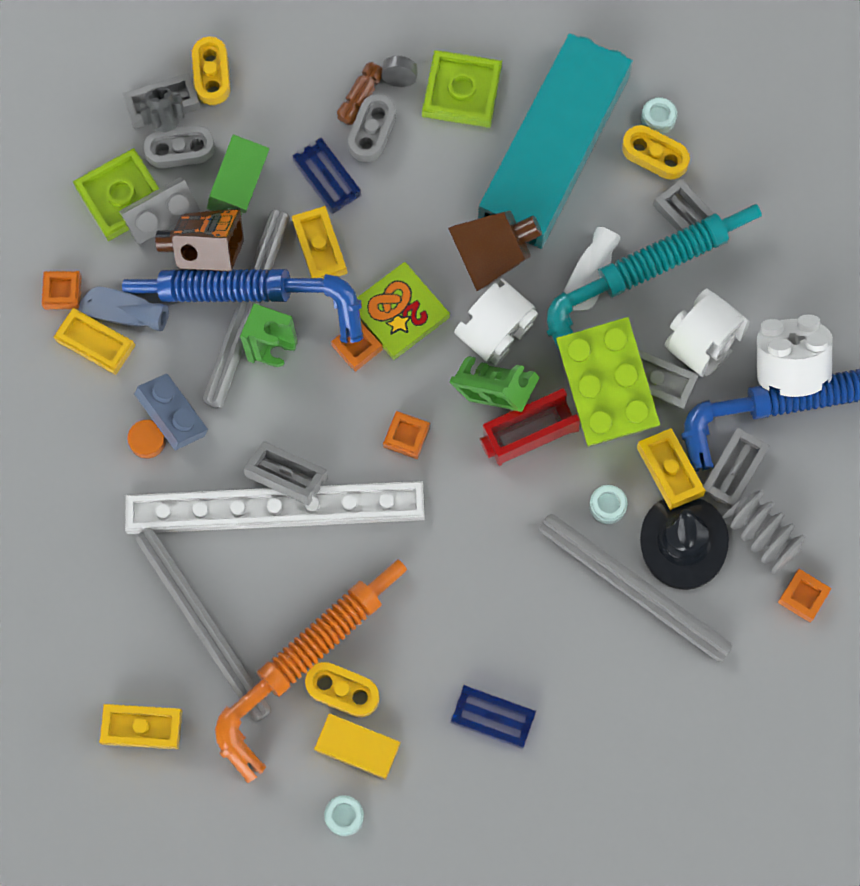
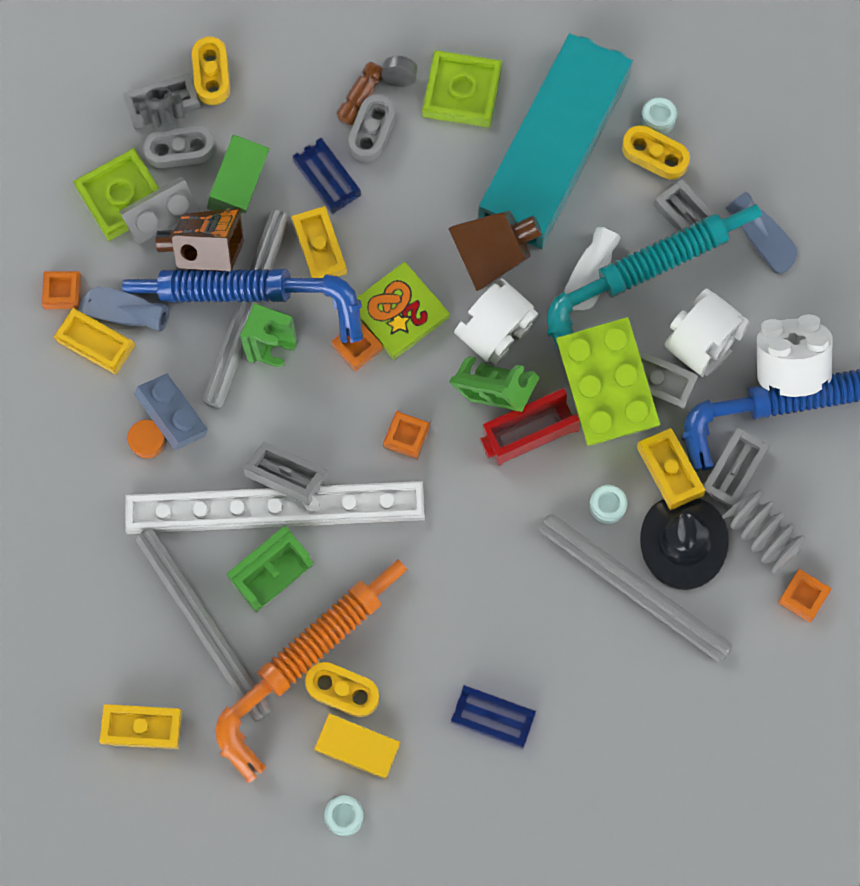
none -> bright green hinge [226,526,314,613]
none -> sand blue piece [726,191,797,274]

